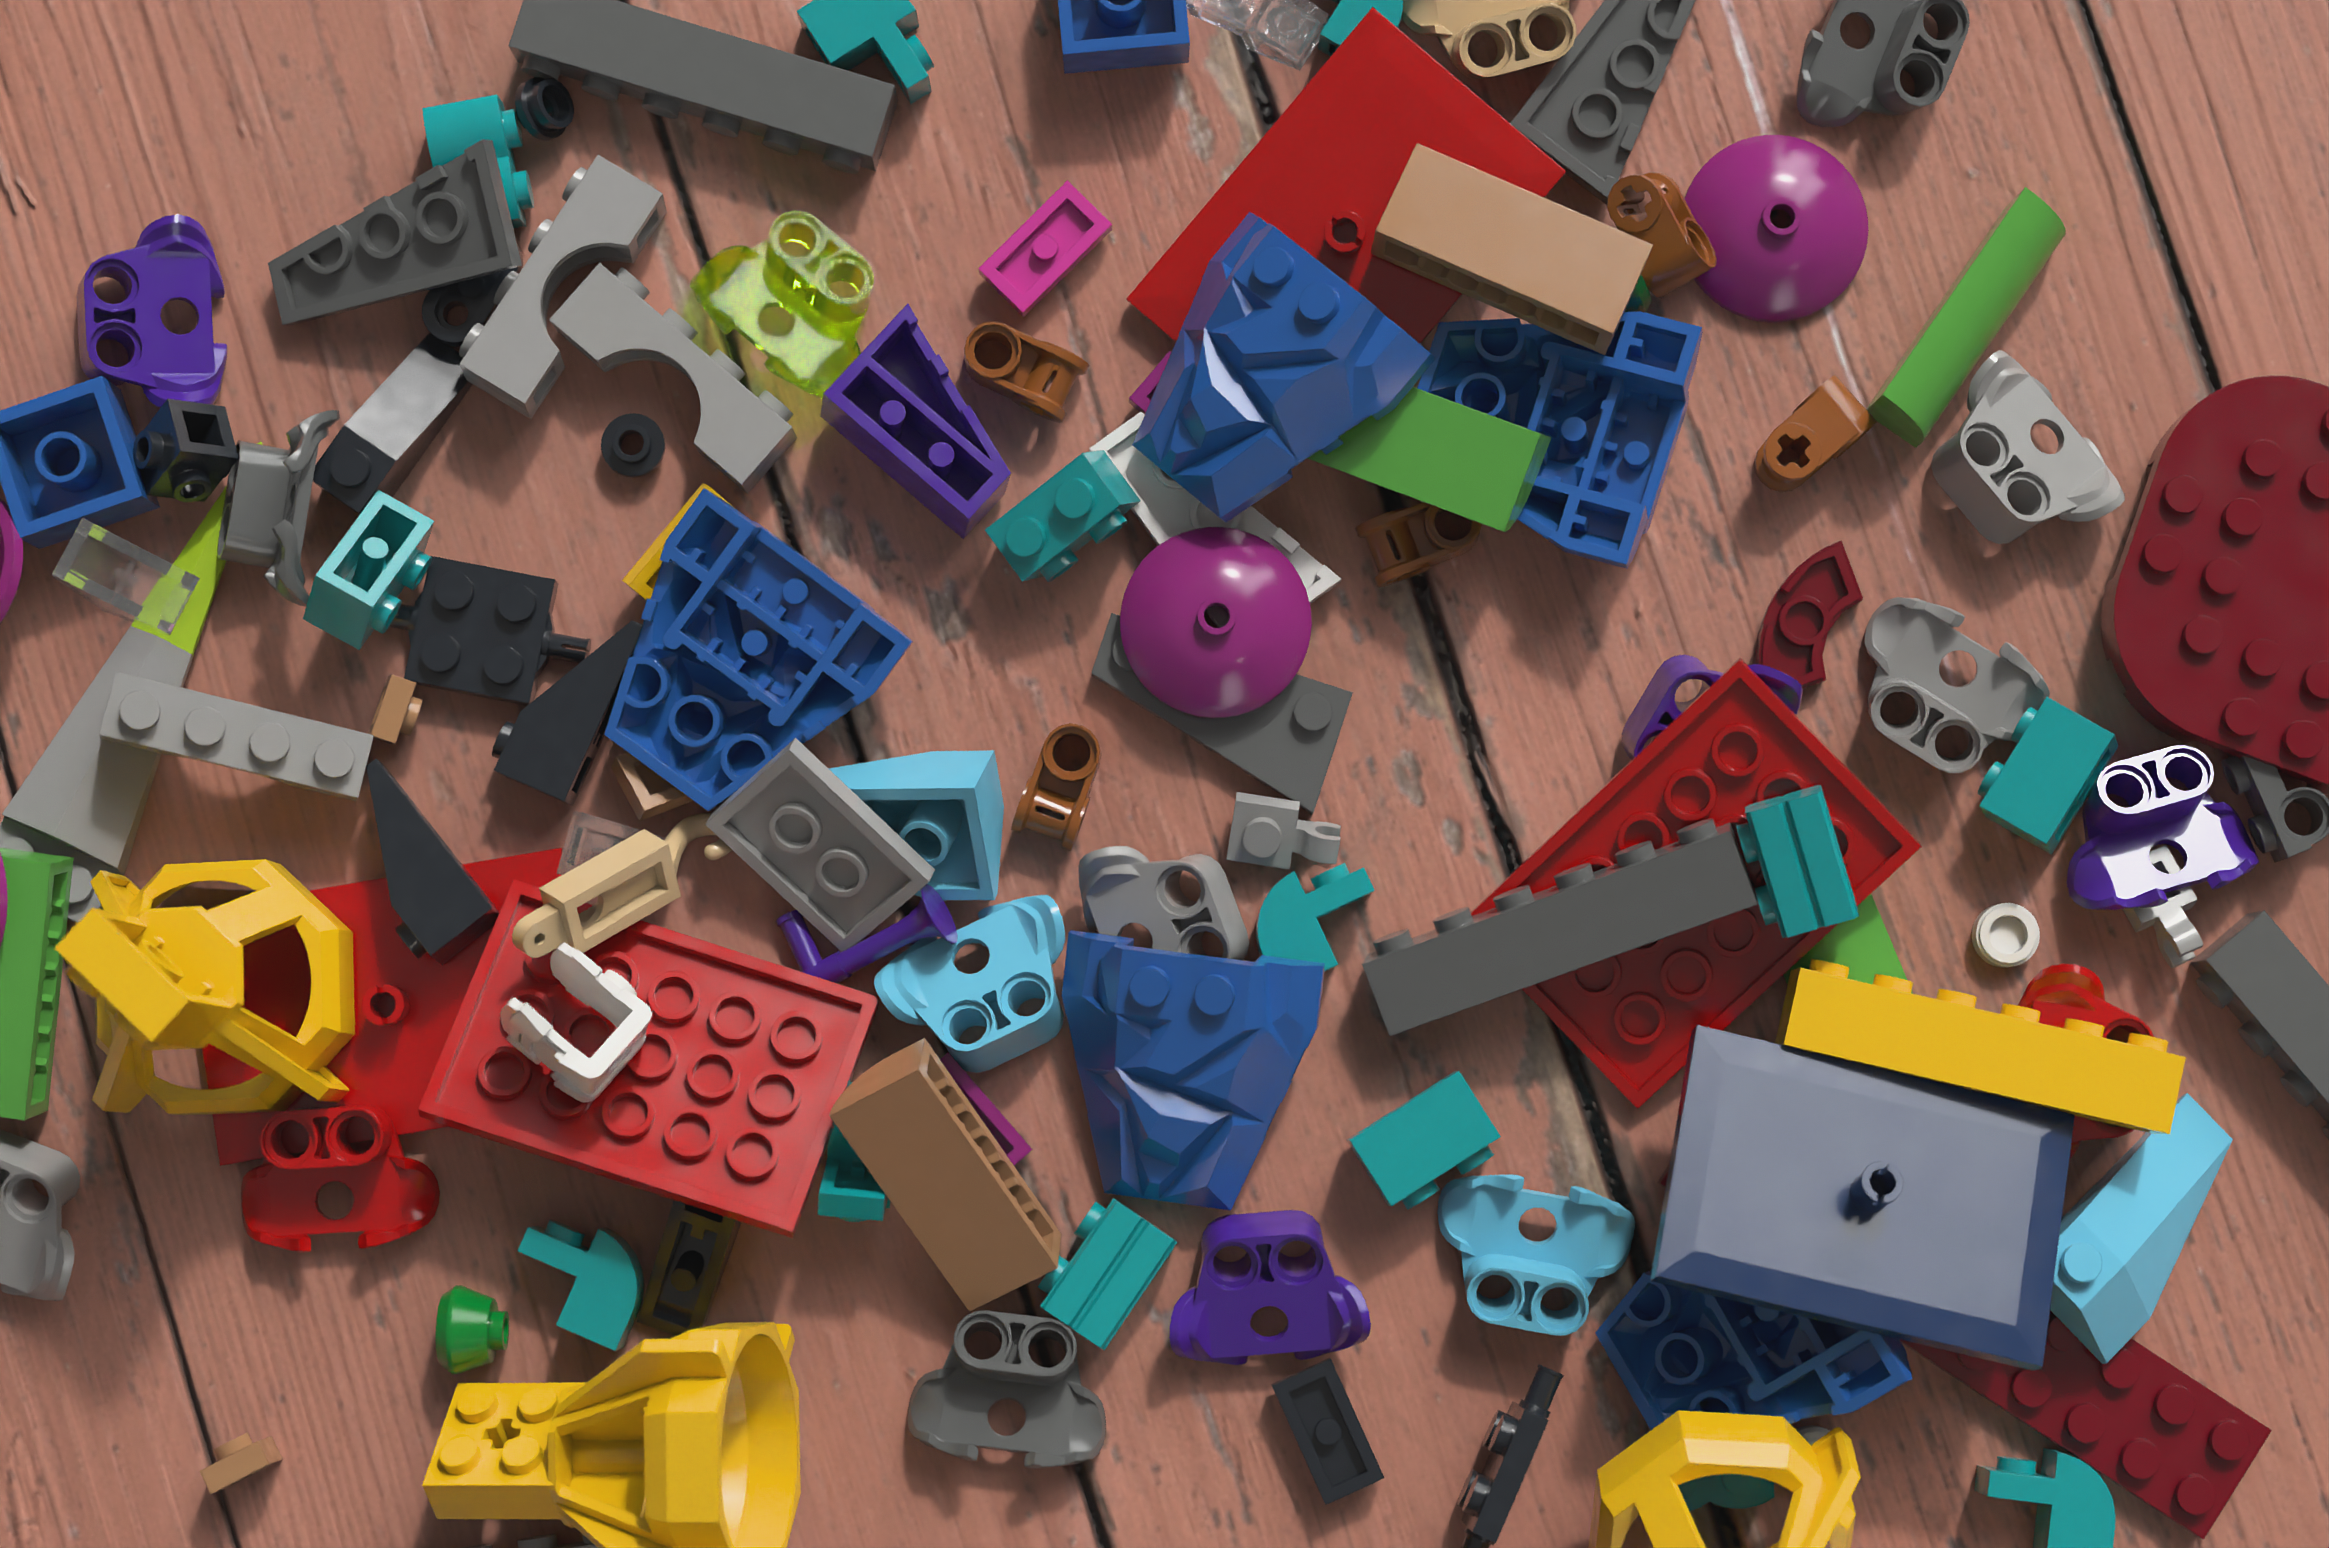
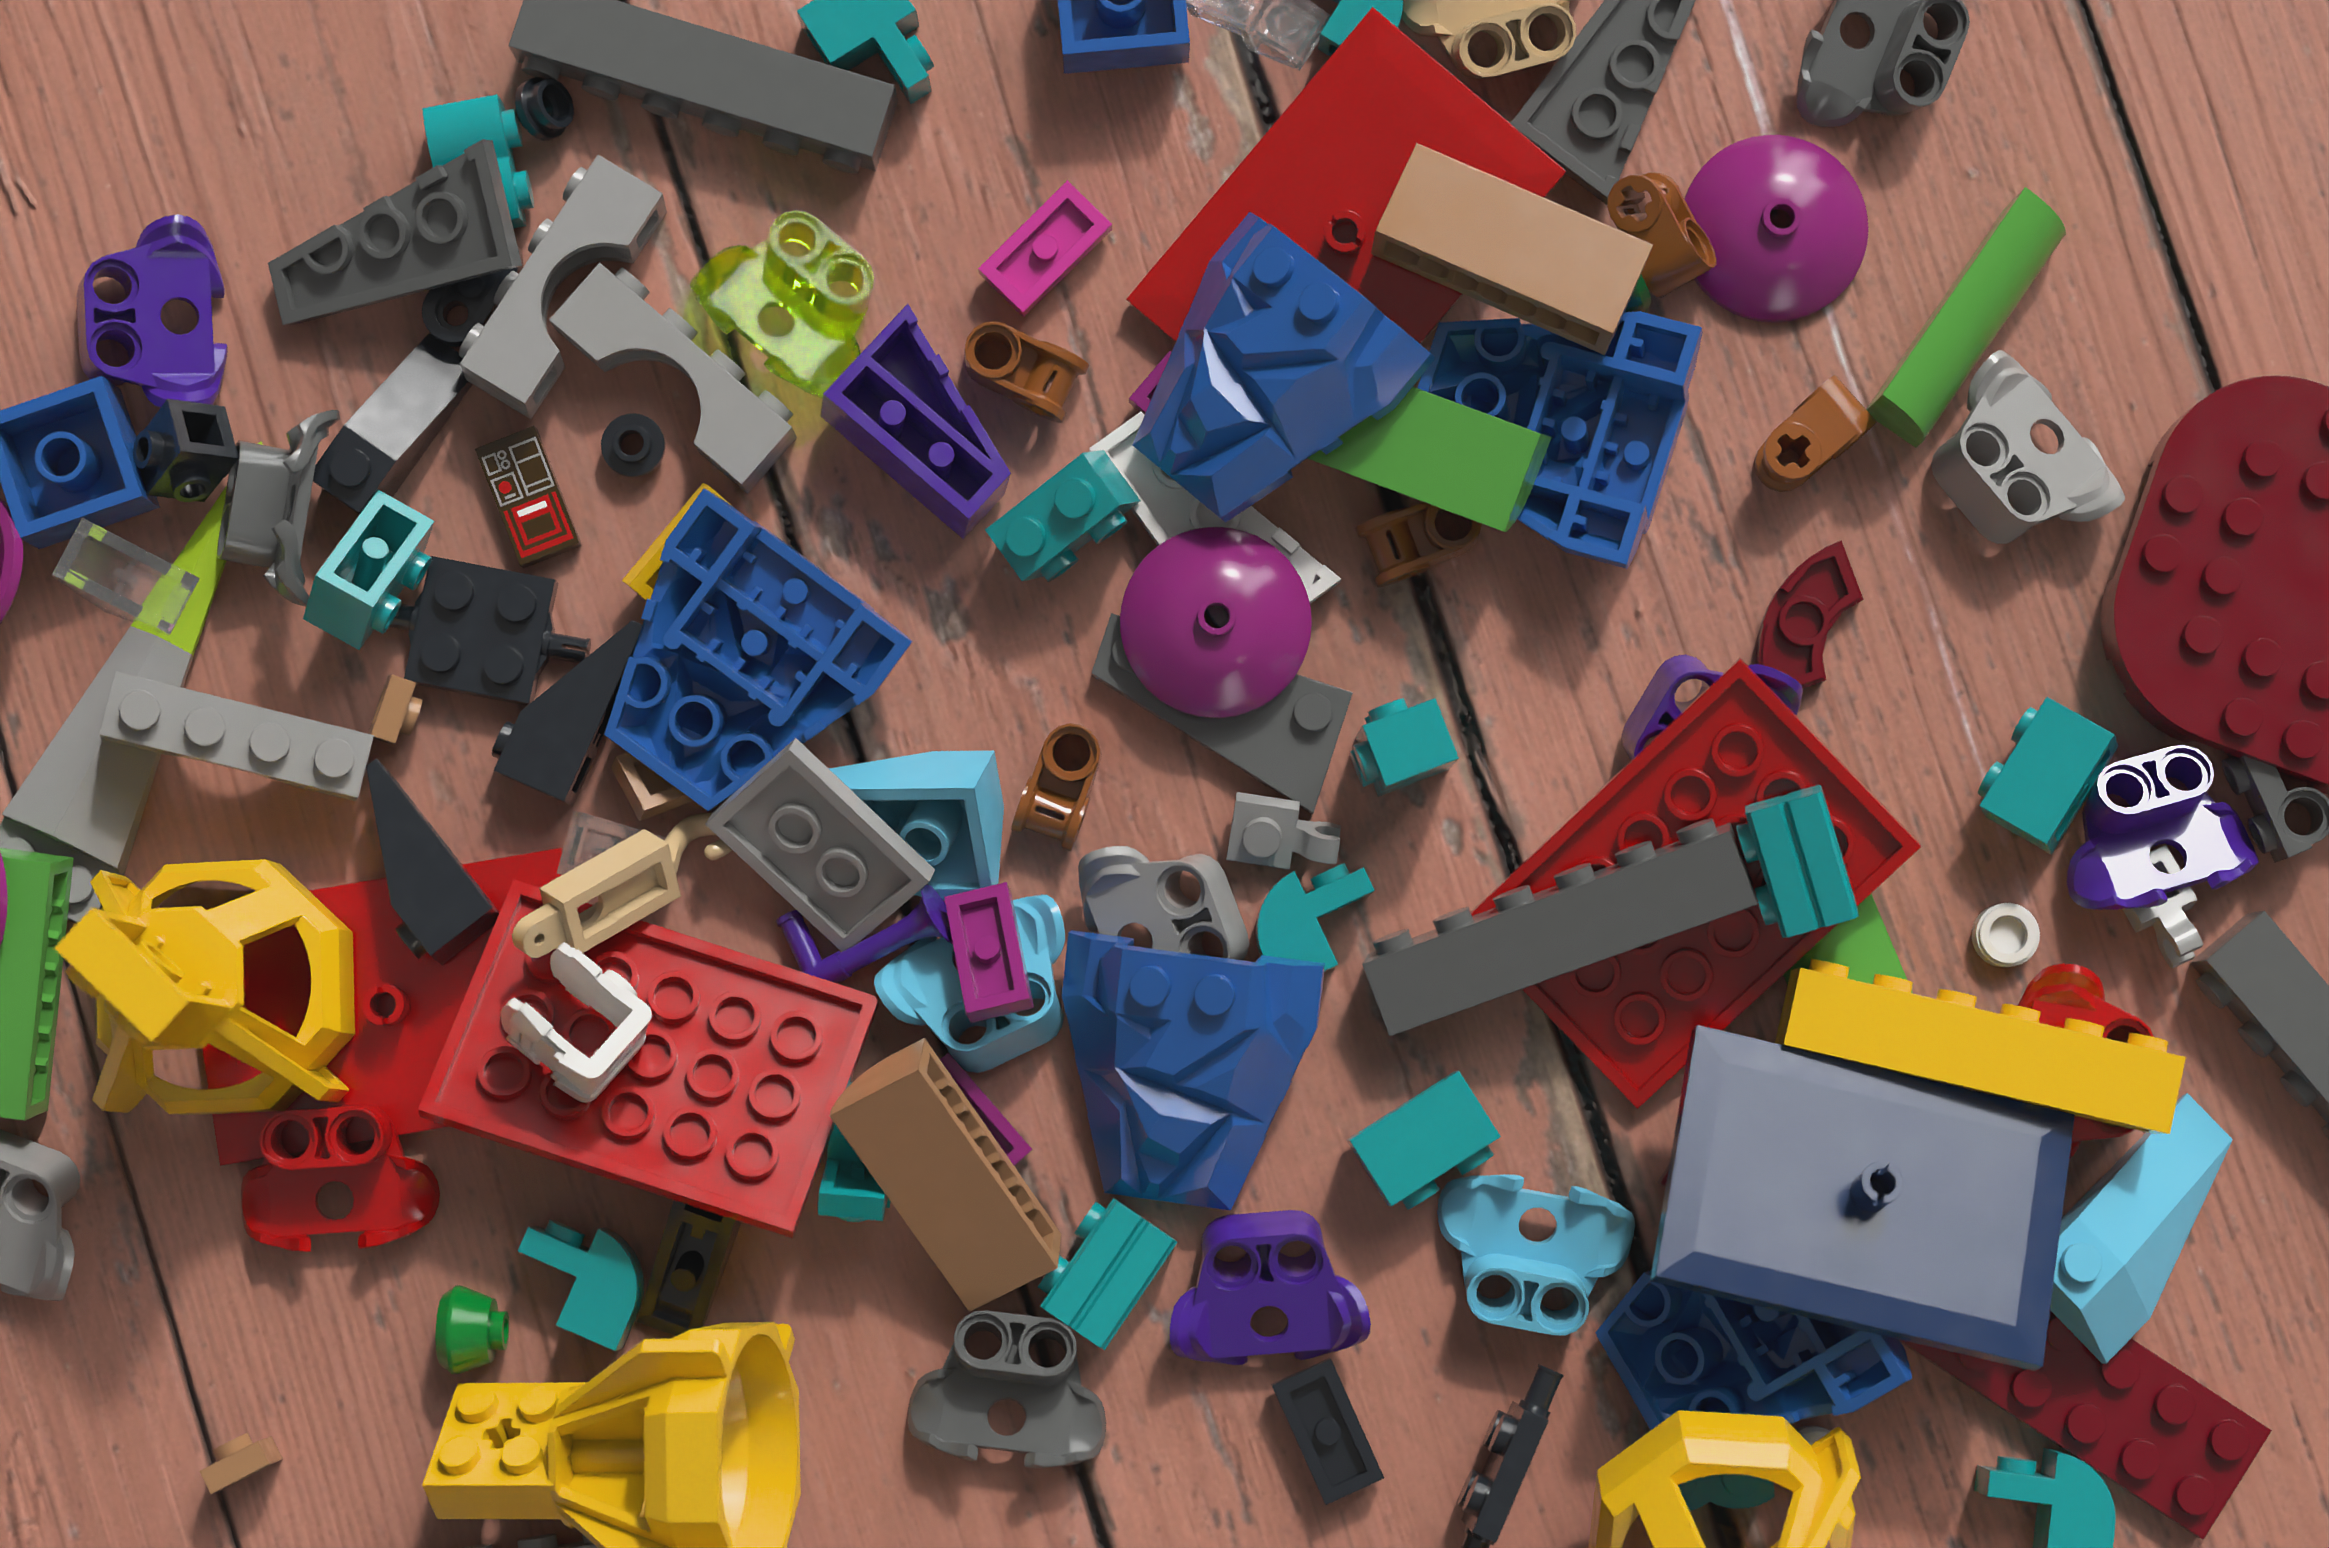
light grey piece [1865,597,2050,773] -> none
none -> dark brown tile [475,426,582,569]
none -> magenta plate [944,882,1034,1023]
none -> teal brick [1350,698,1459,797]

